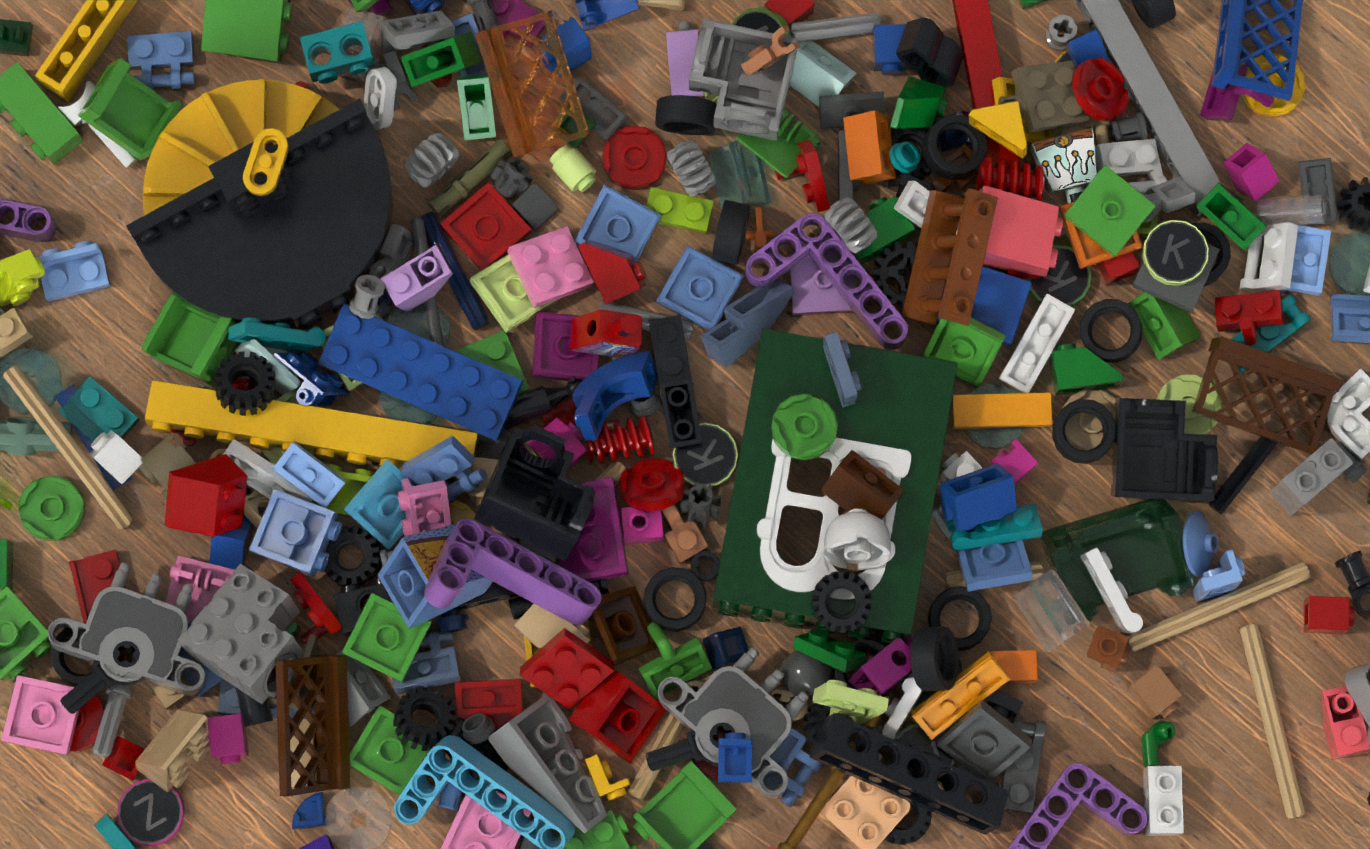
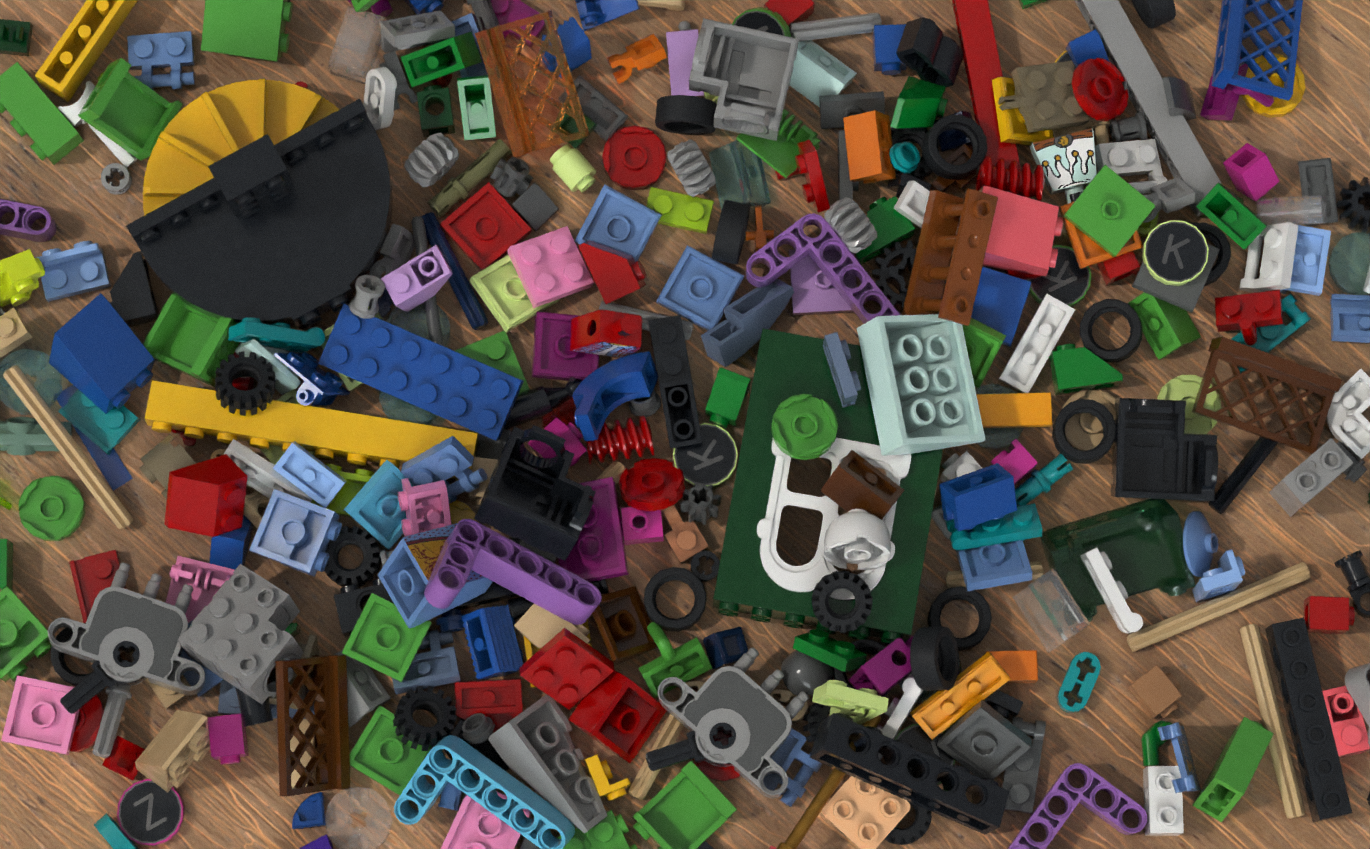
white brick [89,430,143,484] -> none
yellow plate [243,128,289,196] -> none
red plate [290,572,342,644] -> none
teal brick [300,21,375,84] -> none
blue bracket [718,733,753,783] -> none
nougat plate [741,25,801,76] -> none
yellow slope [969,101,1027,159] -> none
light grey bush [1045,14,1077,51] -> none
dark orange bracket [1087,626,1130,672] -> none
none -> blue slope [49,293,155,414]
none -> light grey bush [101,163,132,195]
none -> black slope [109,251,159,328]
none -> dark green brick [417,85,455,137]
none -> blue brick [462,605,523,680]
none -> orange plate [607,34,667,84]
none -> green slope [705,367,751,428]
none -> light aqua slope [857,314,986,456]
none -> teal pin [1015,453,1073,506]
none -> teal beam [1057,652,1101,713]
none -> medium blue flag [1158,722,1201,793]
none -> dark grey slope [1162,77,1197,120]
none -> bright green slope [1192,717,1274,822]
none -> black brick [1265,617,1352,823]

